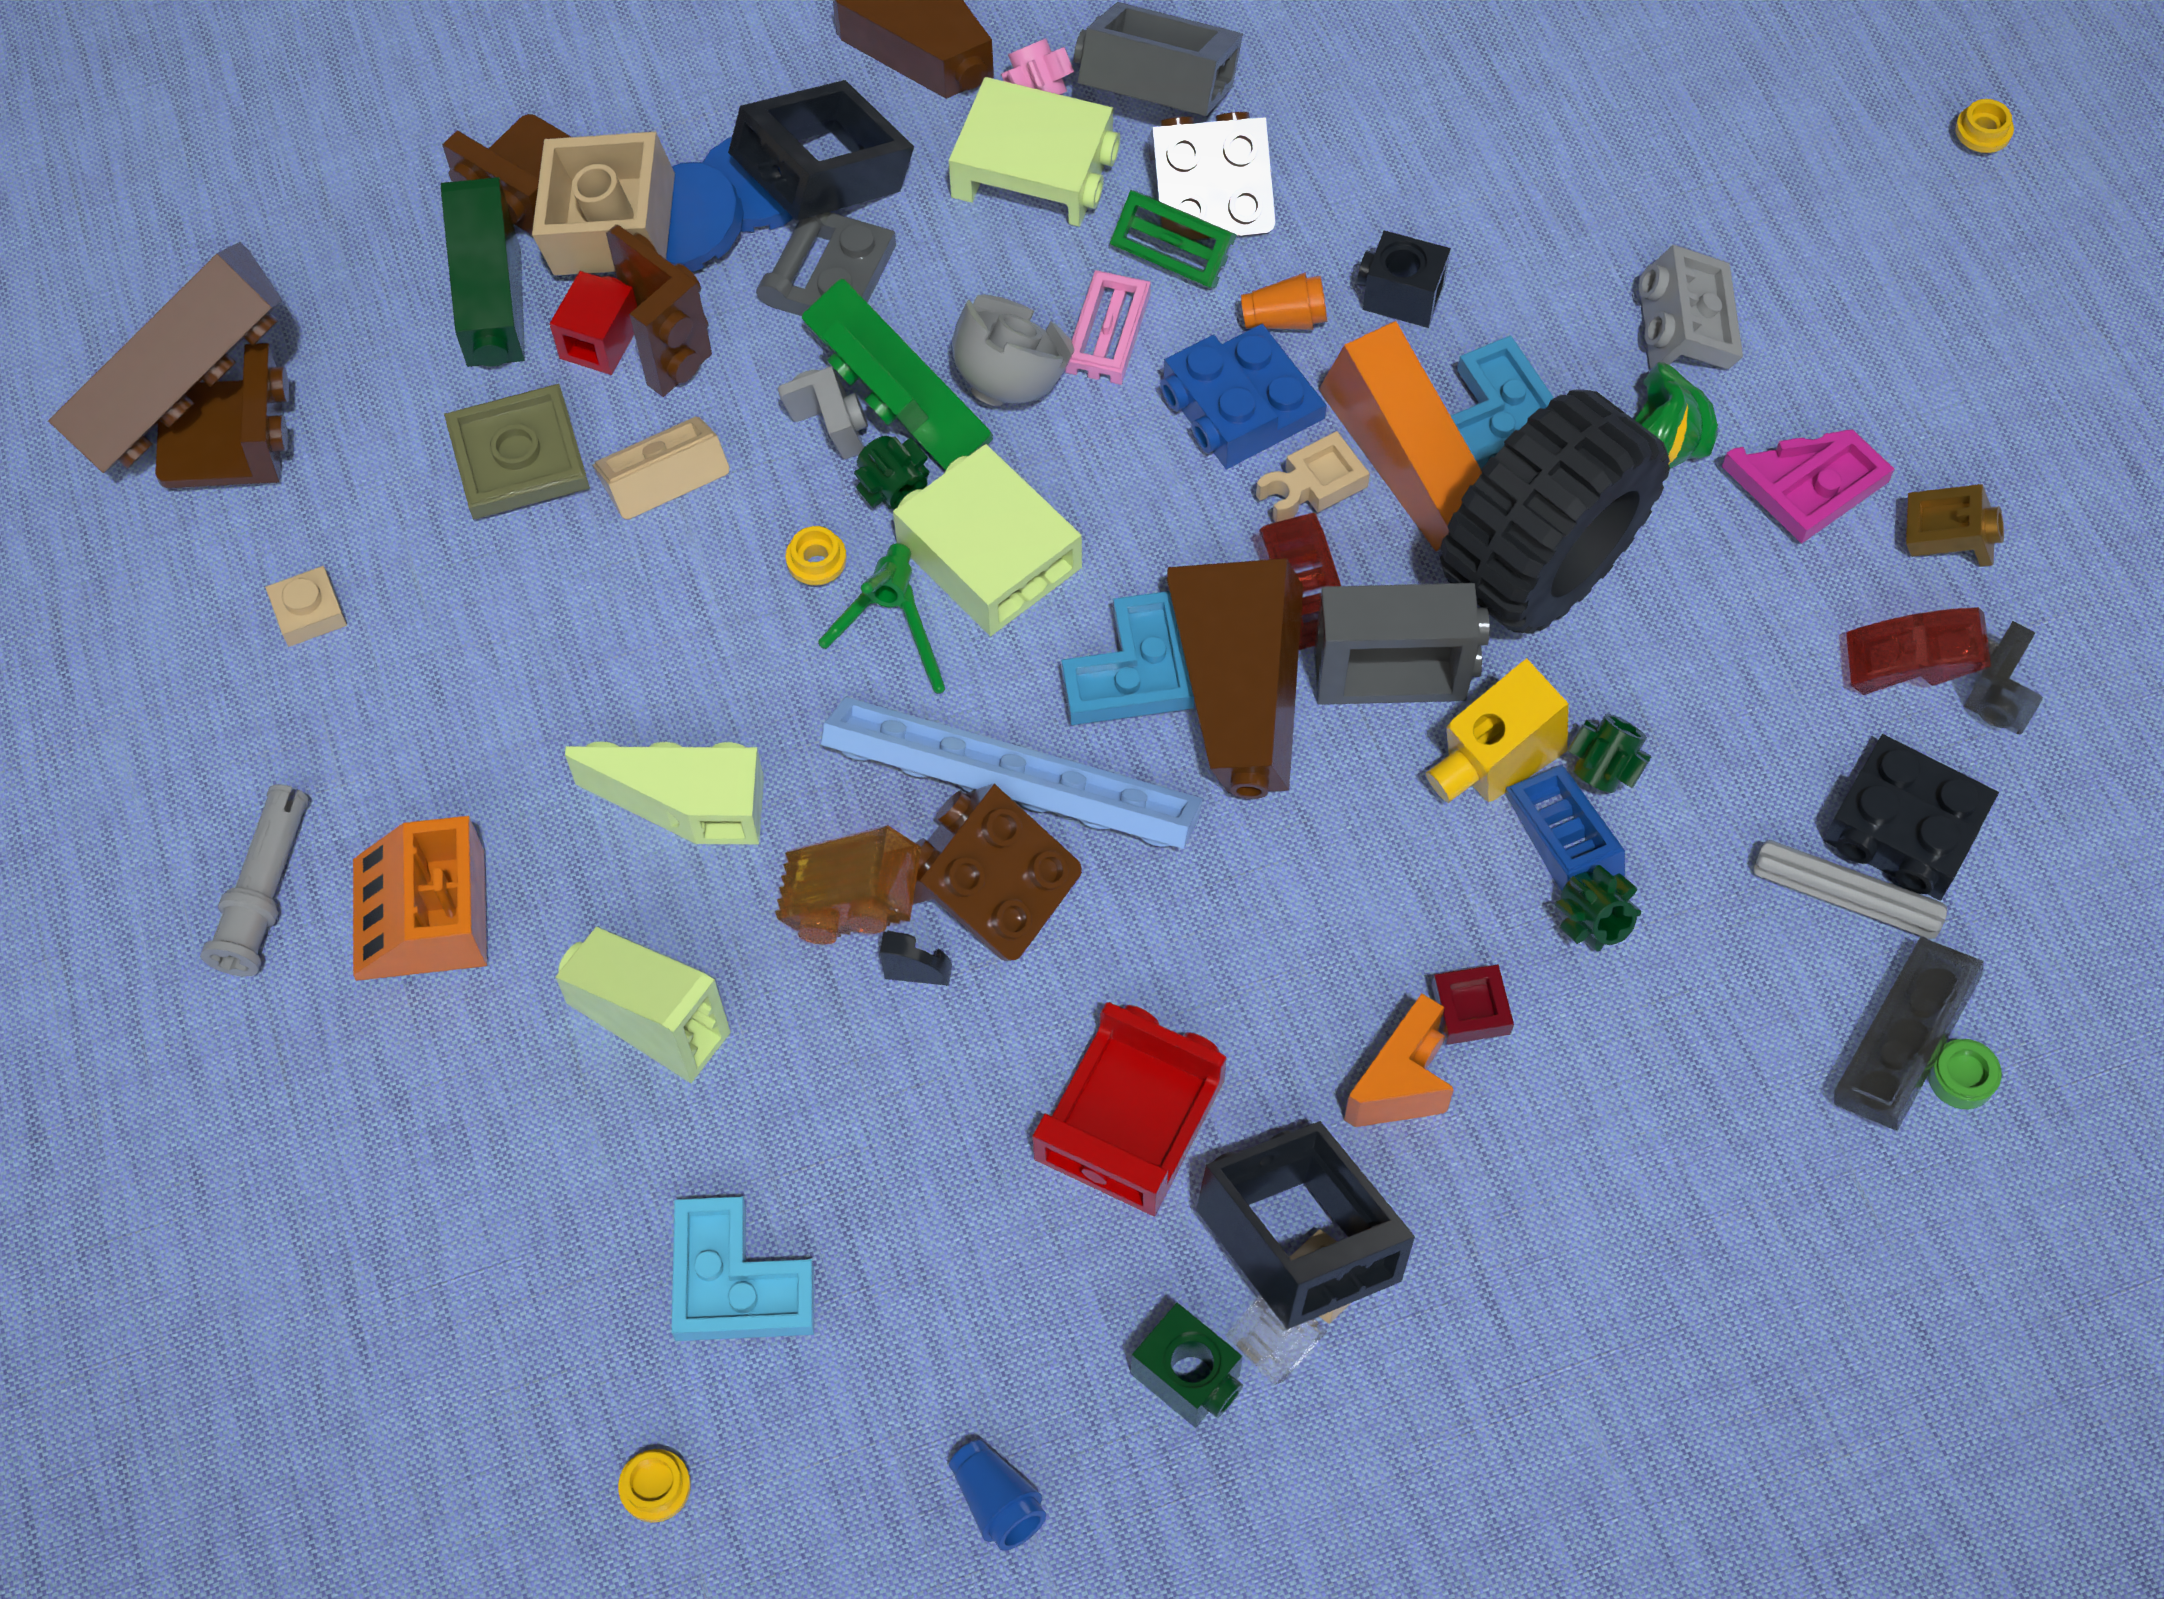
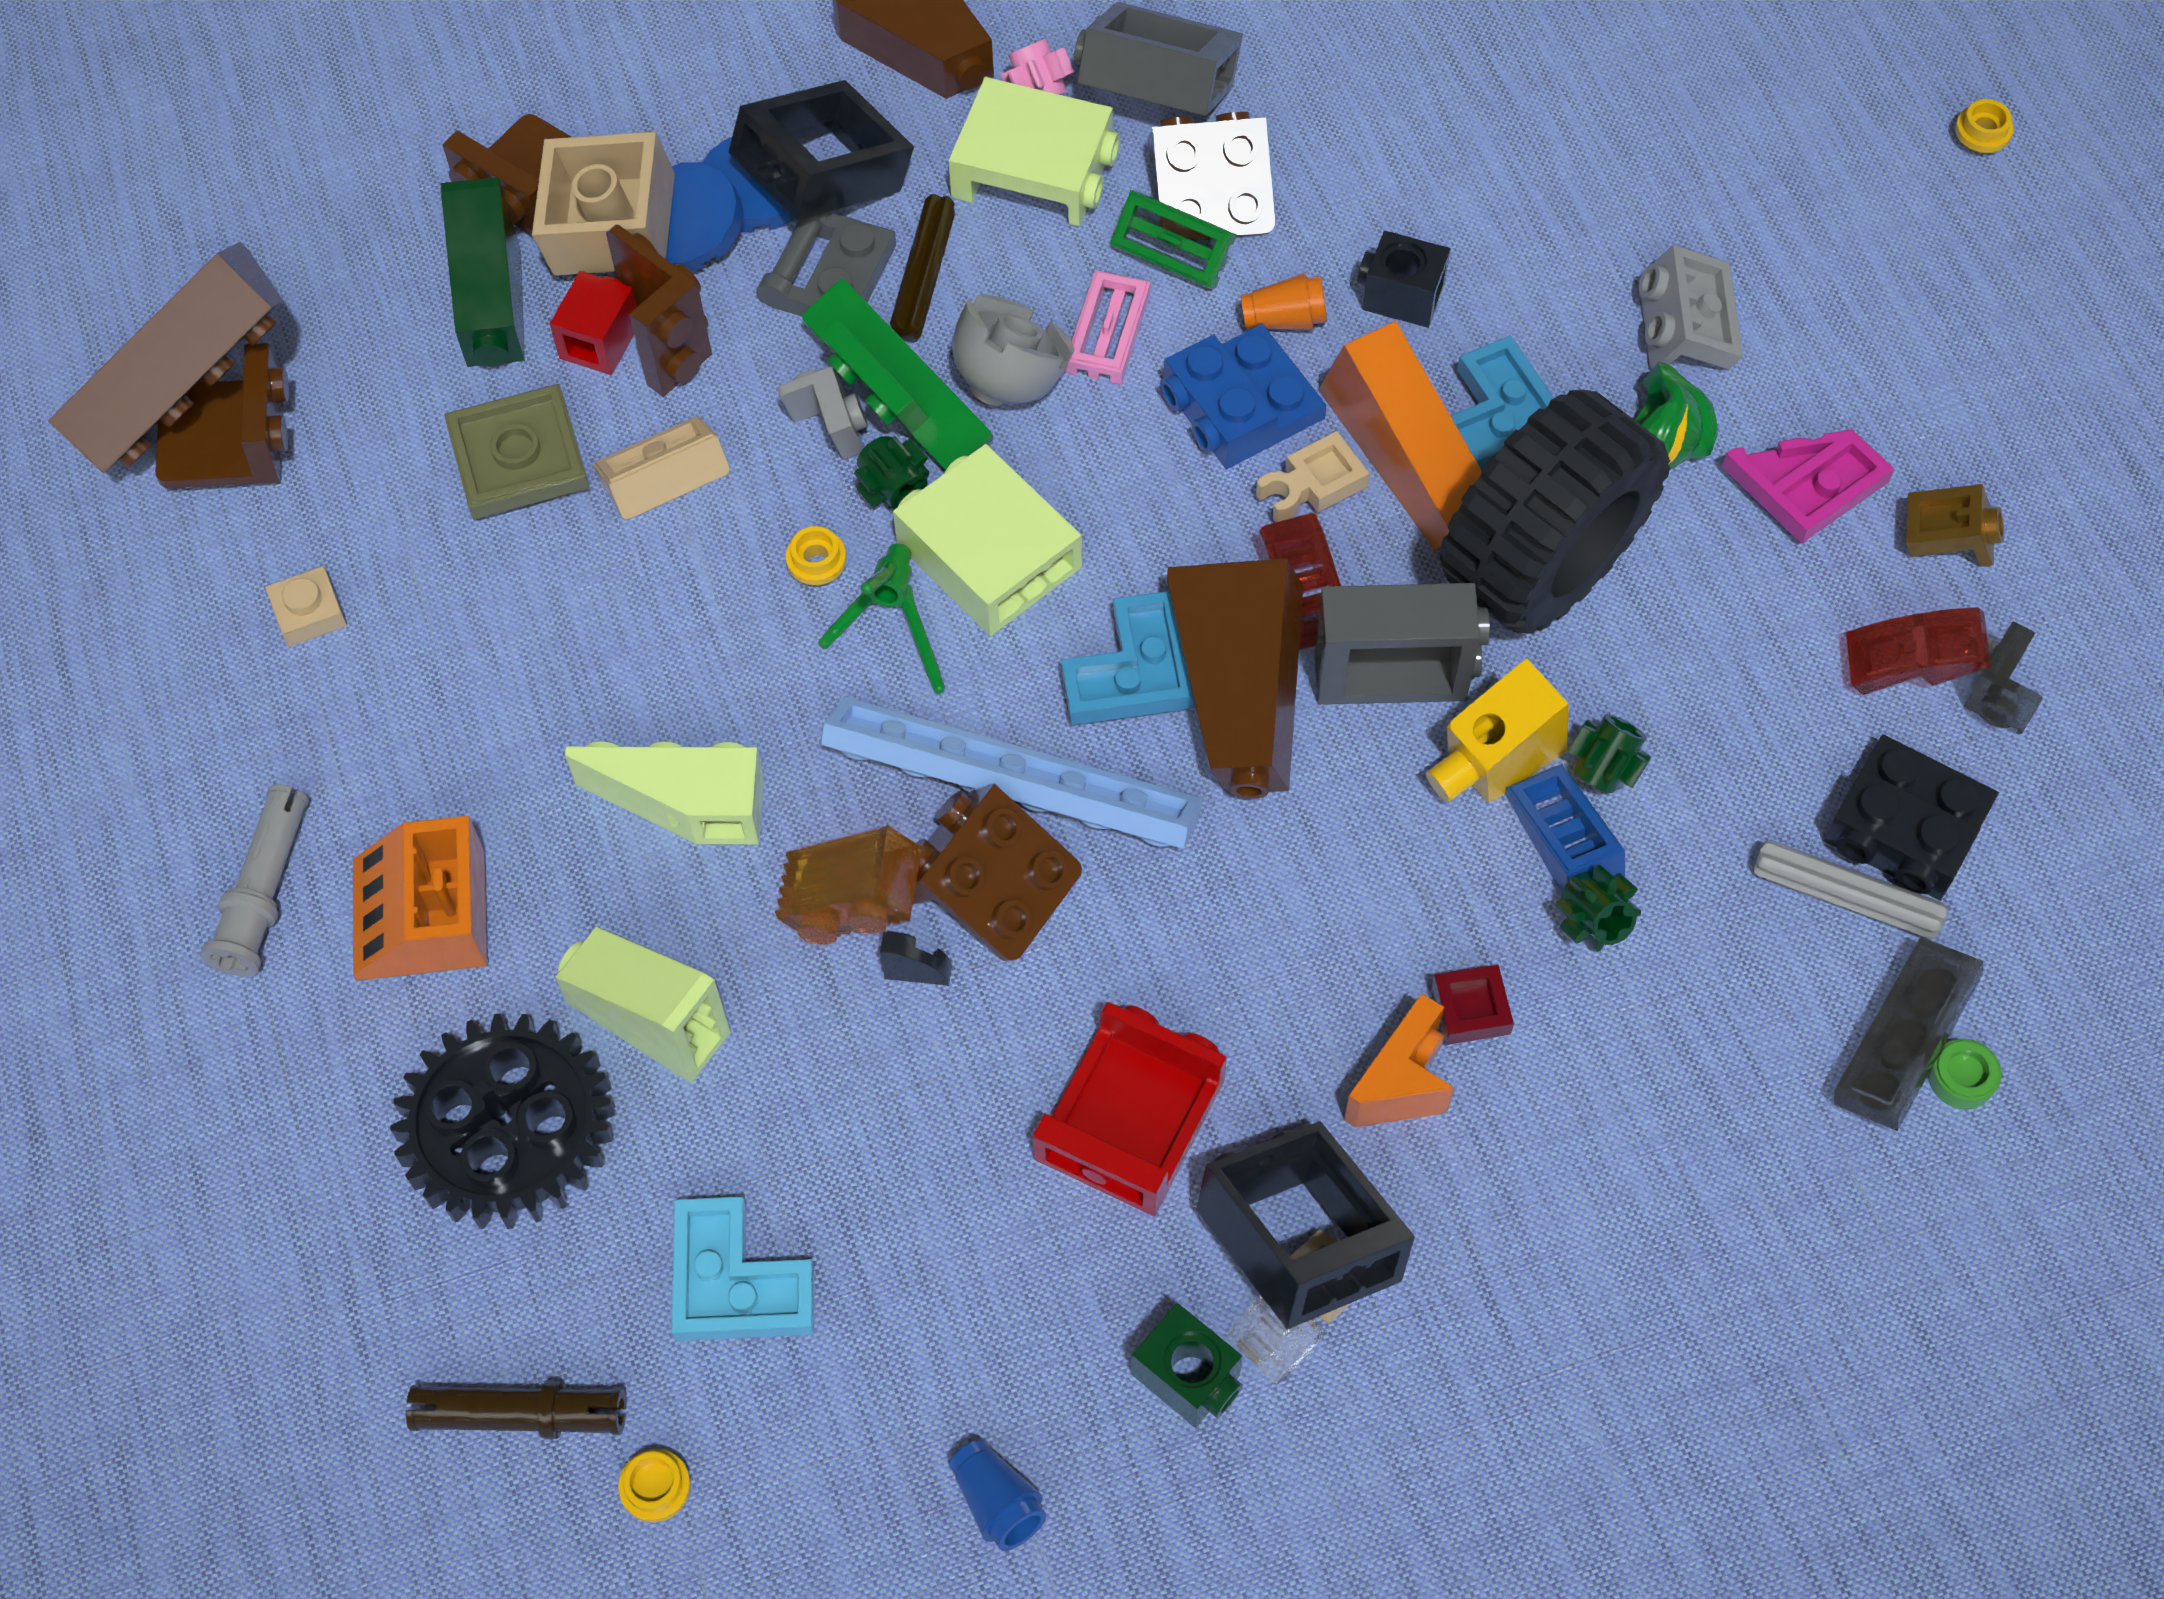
none -> black gear [390,1014,615,1229]
none -> dark brown pin [406,1382,626,1439]
none -> dark brown axle [890,194,955,342]

